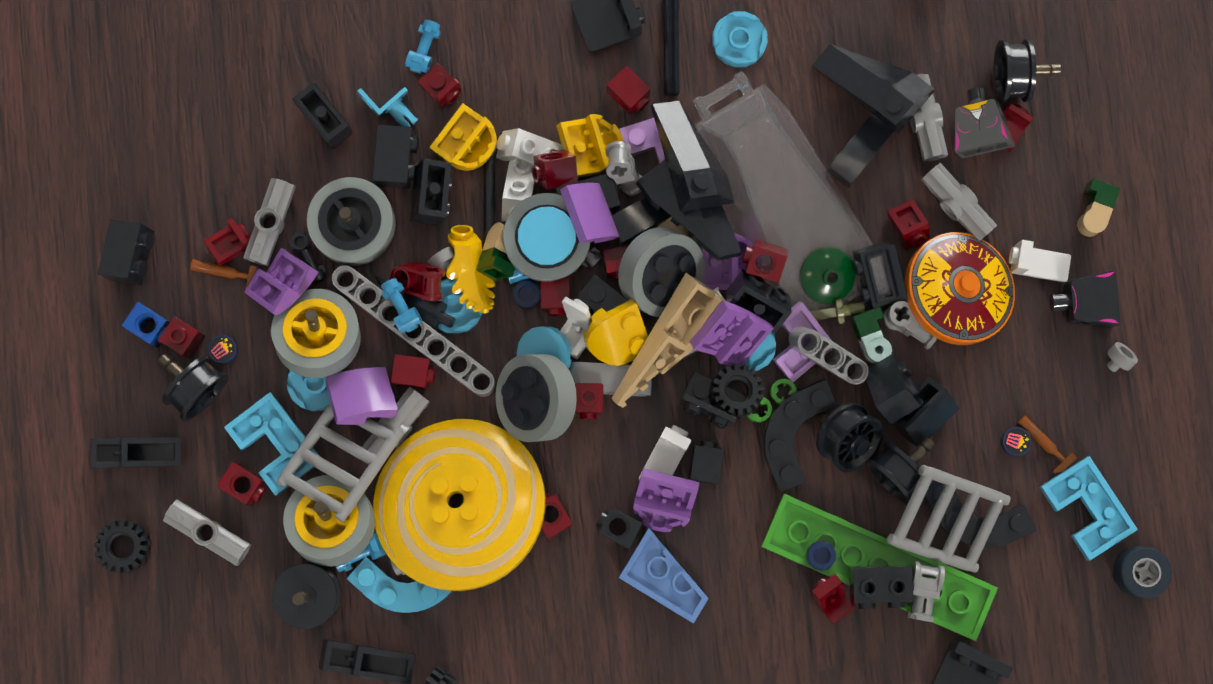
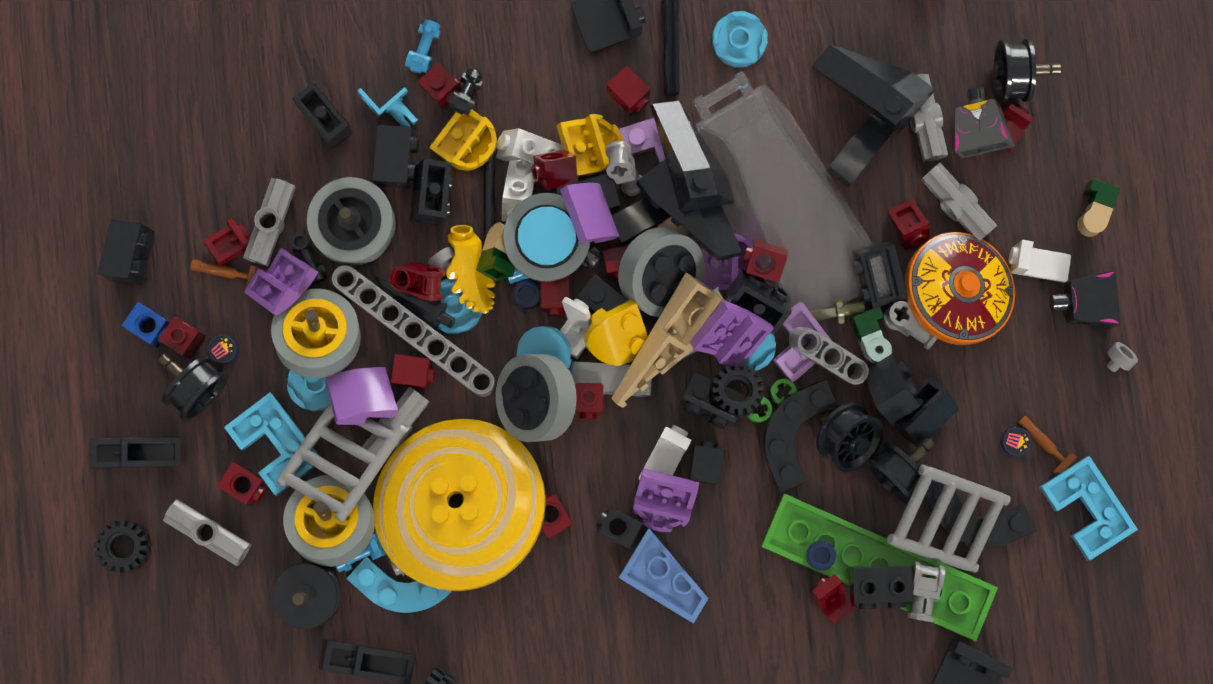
dark azure bar [381,278,422,333] -> none
dark green dish [800,247,856,304] -> none
black wheel [1113,546,1172,599] -> none
none -> black bar [447,69,482,116]

